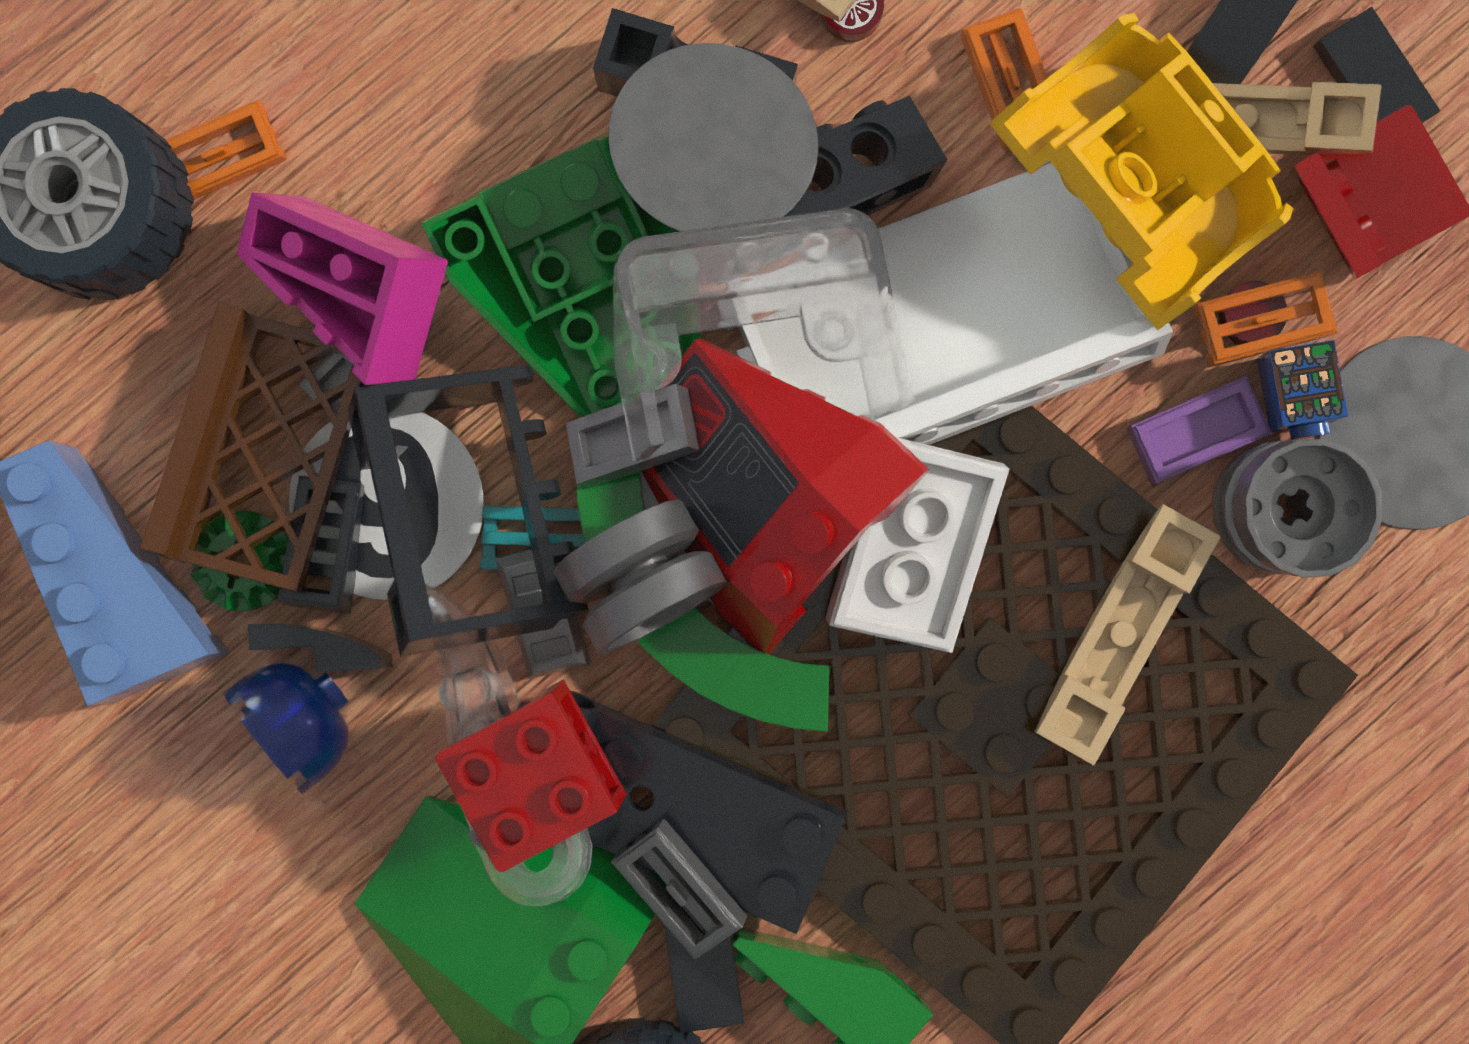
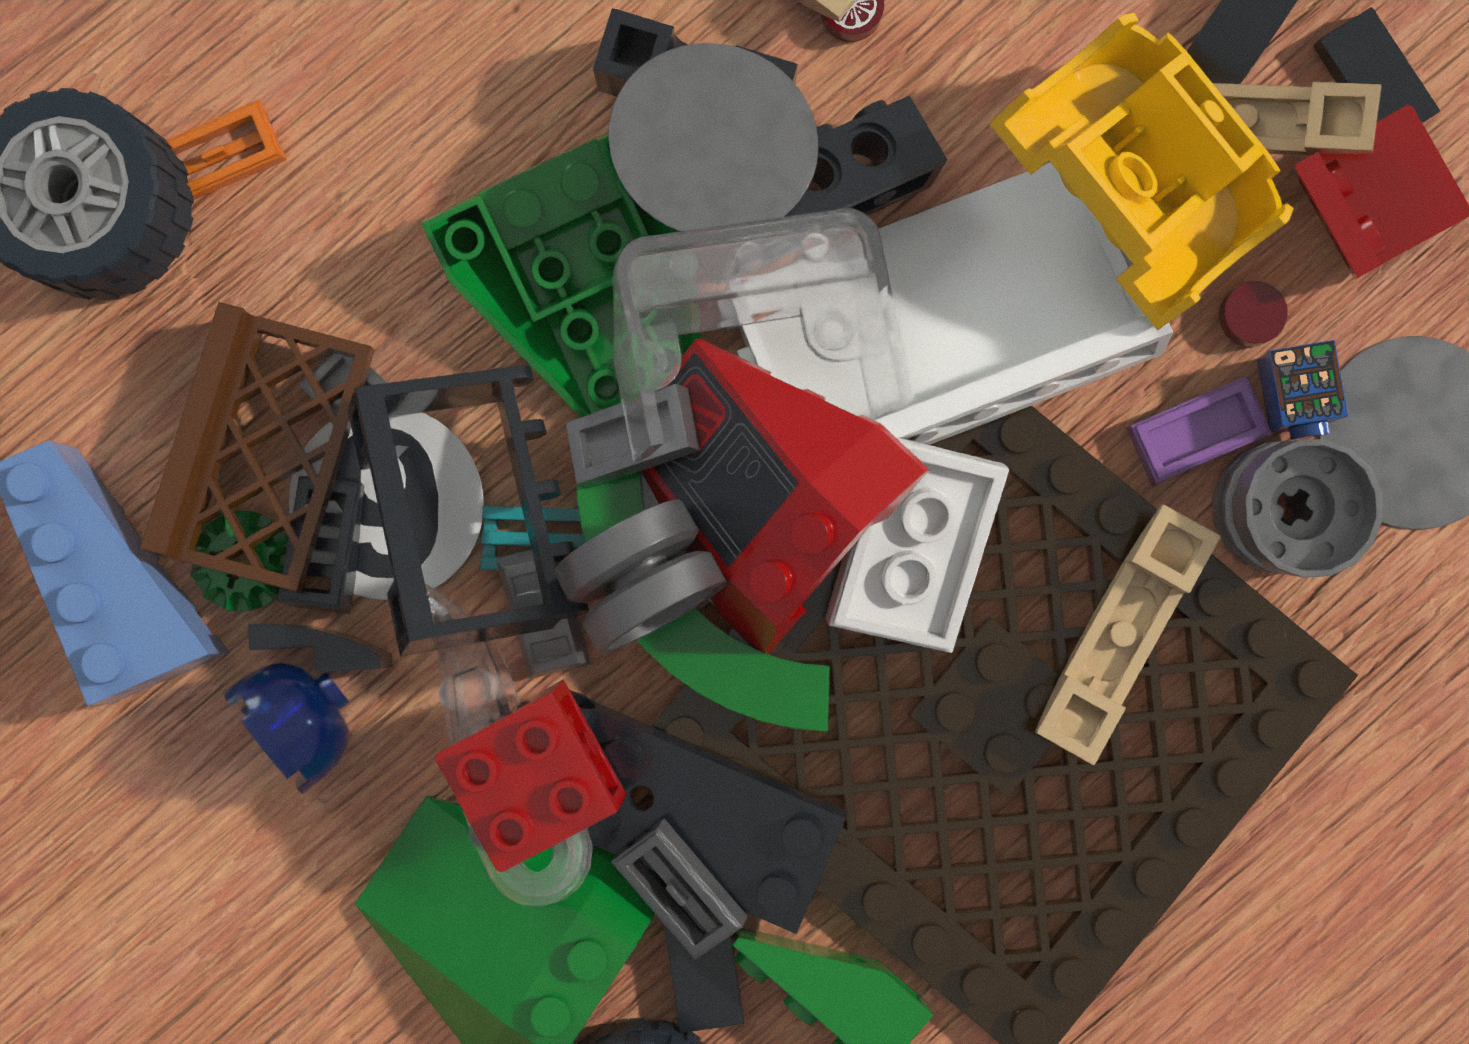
dark pink wedge [237,192,448,385] -> none
orange tile [960,8,1048,150] -> none
orange tile [1192,271,1338,367] -> none

